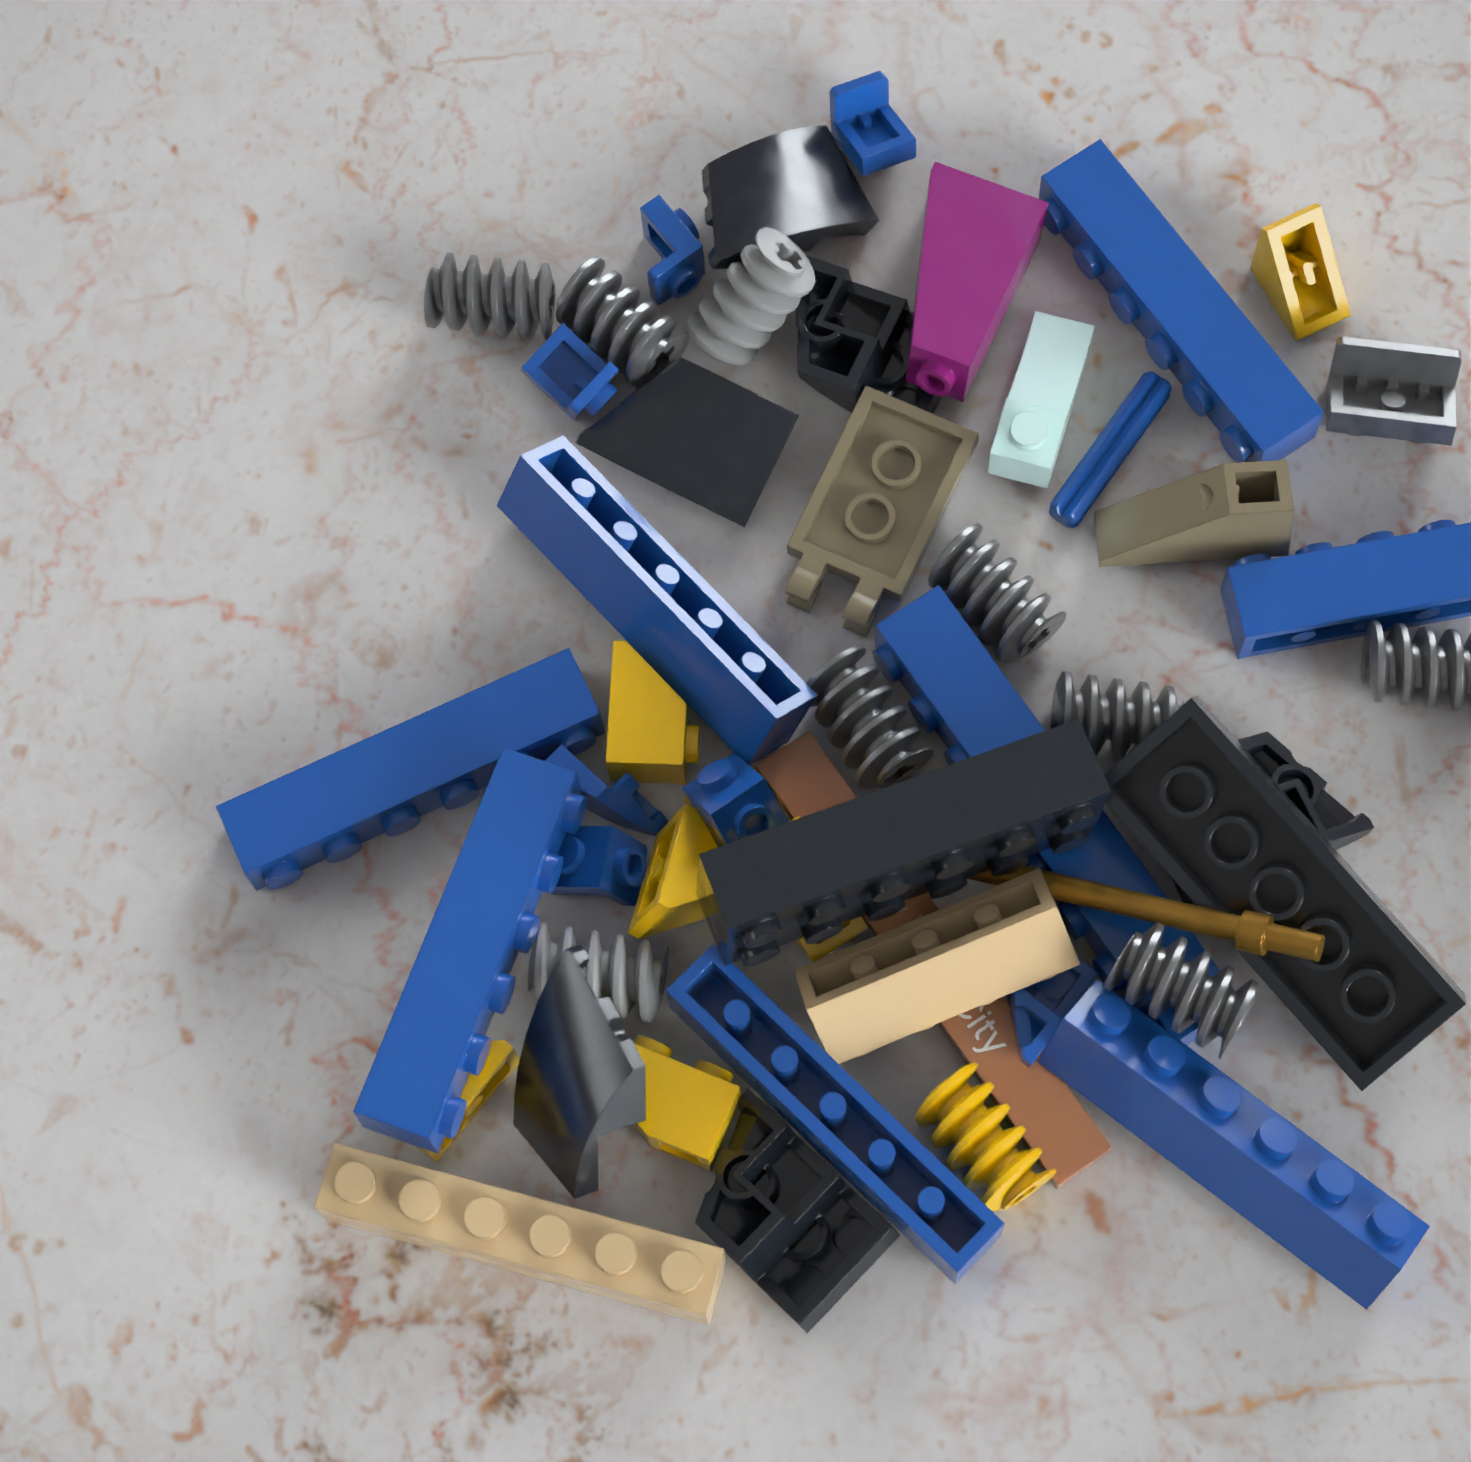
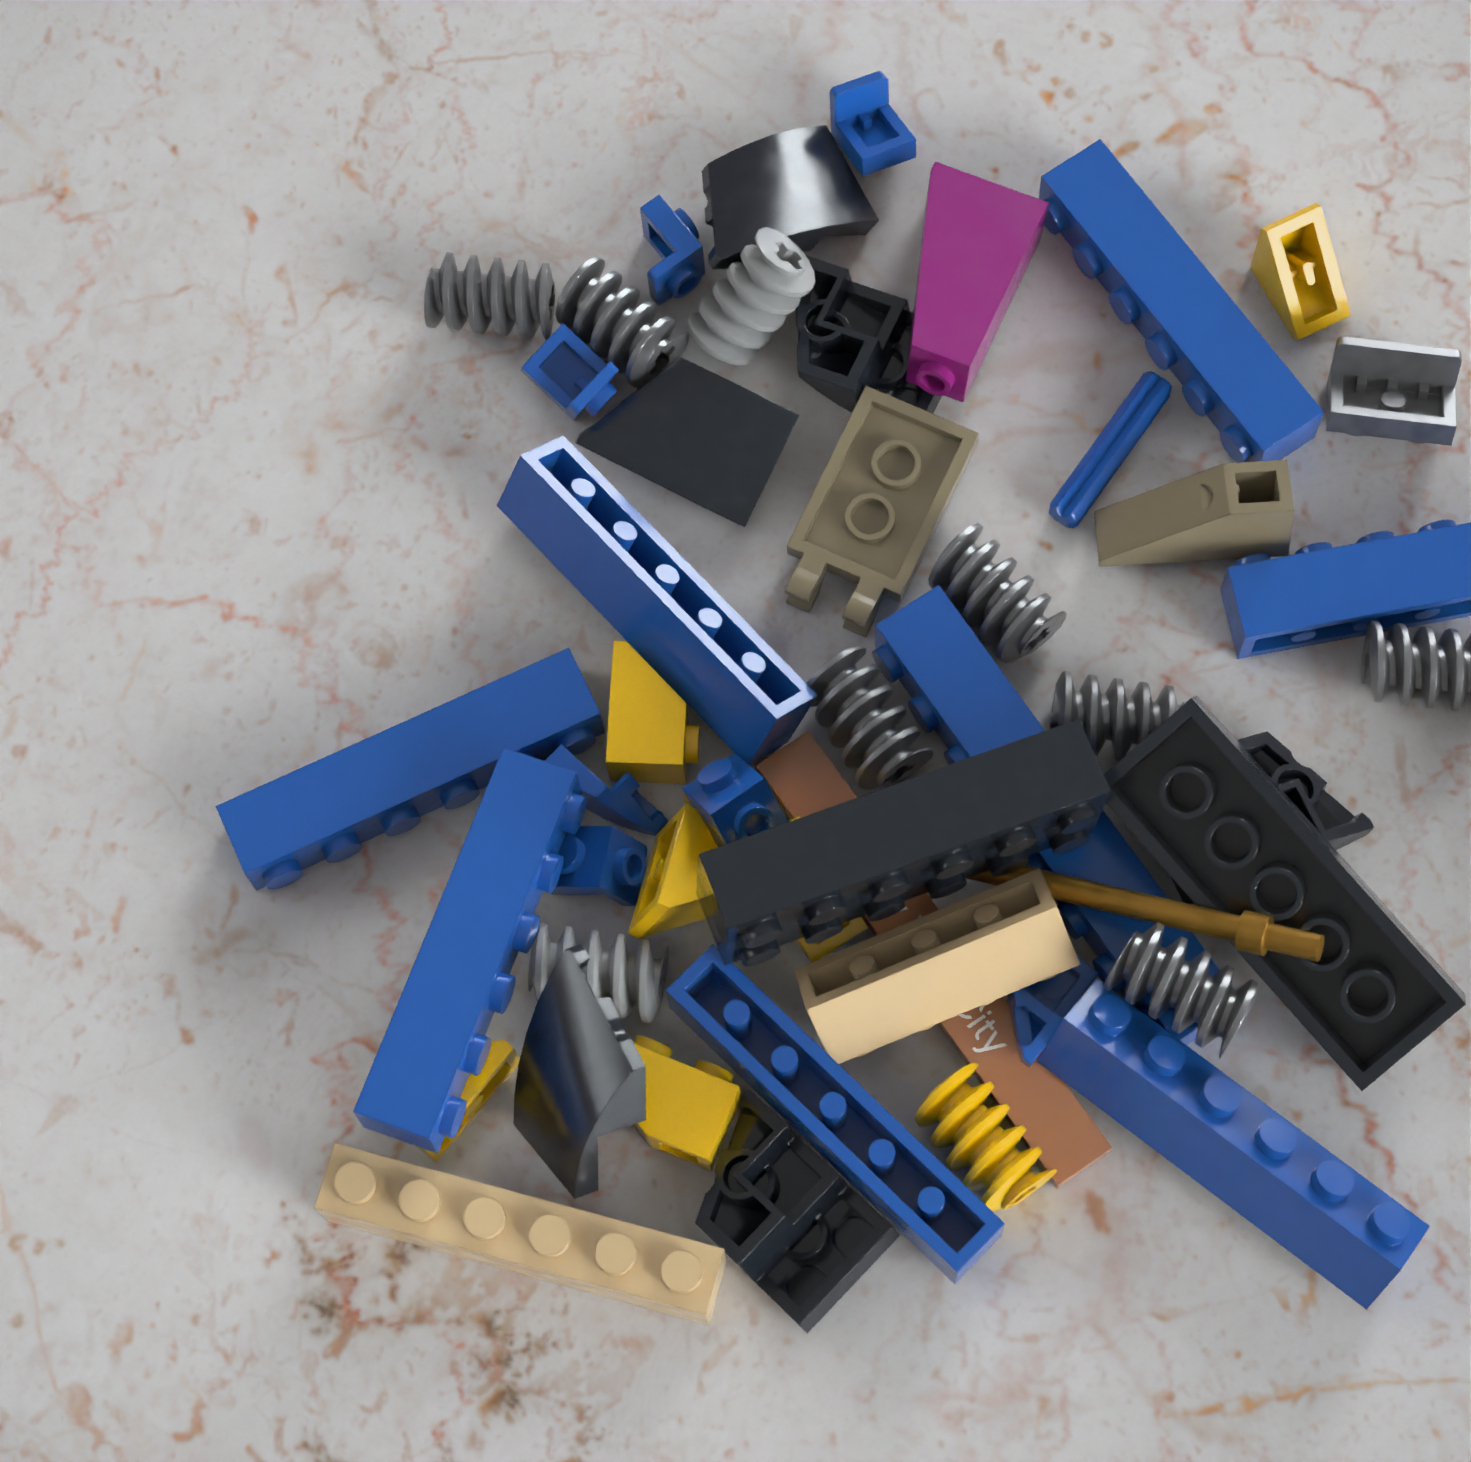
light aqua slope [988,311,1095,489] -> none

